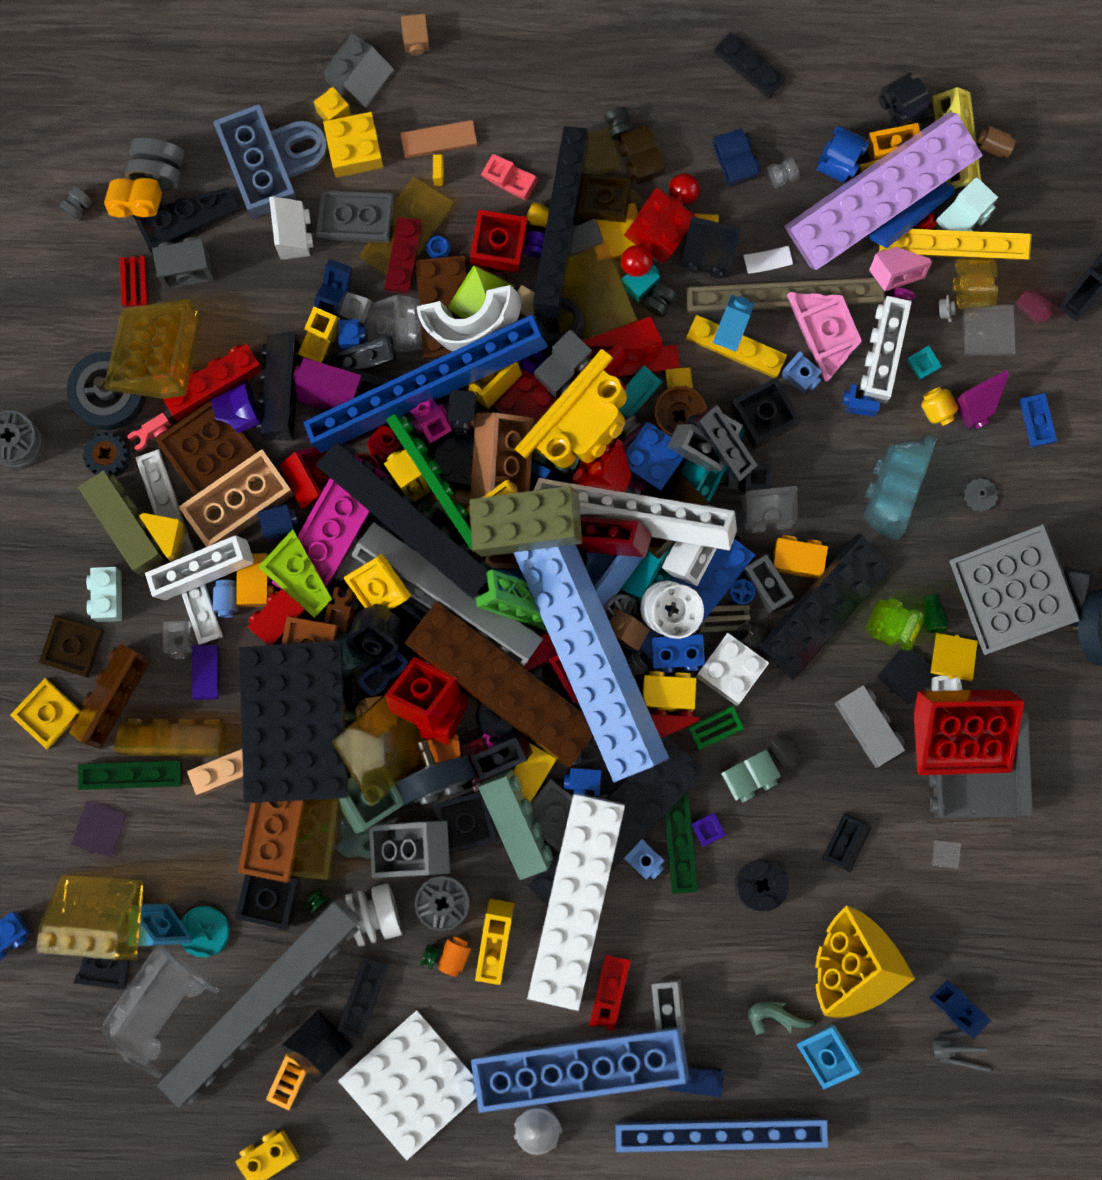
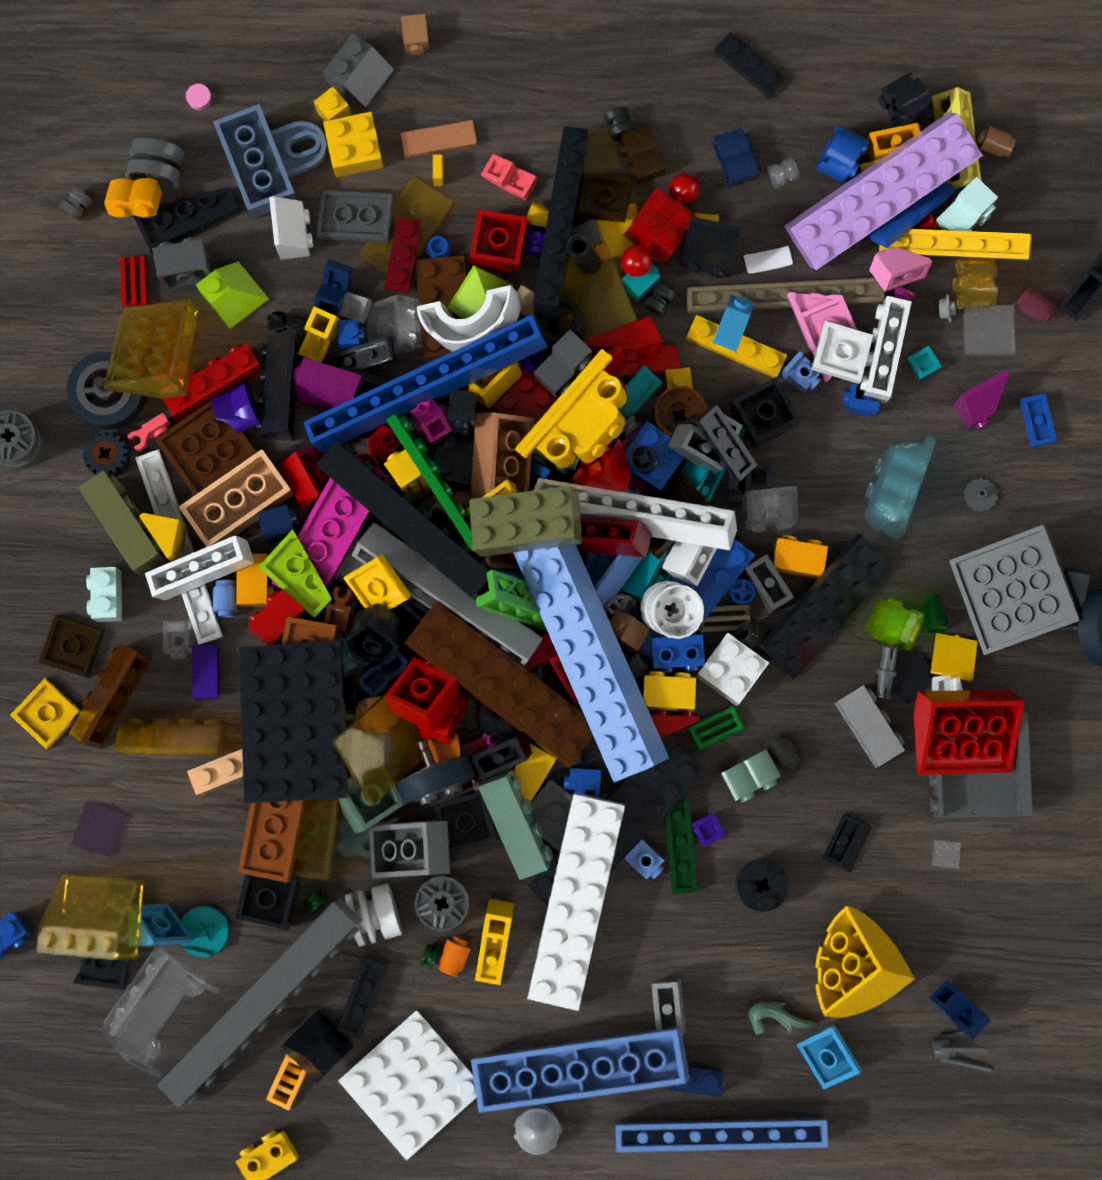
dark green plate [78,761,182,790] -> none
red plate [589,954,630,1032] -> none
yellow head [921,387,959,426] -> none
none -> bright pink tile [186,84,212,110]
none -> lime slope [196,261,269,330]
none -> black plate [266,311,308,334]
none -> black pin [566,233,602,275]
none -> black wheel [630,445,659,474]
none -> white plate [811,321,873,384]
none -> dark grey pin [875,646,899,699]

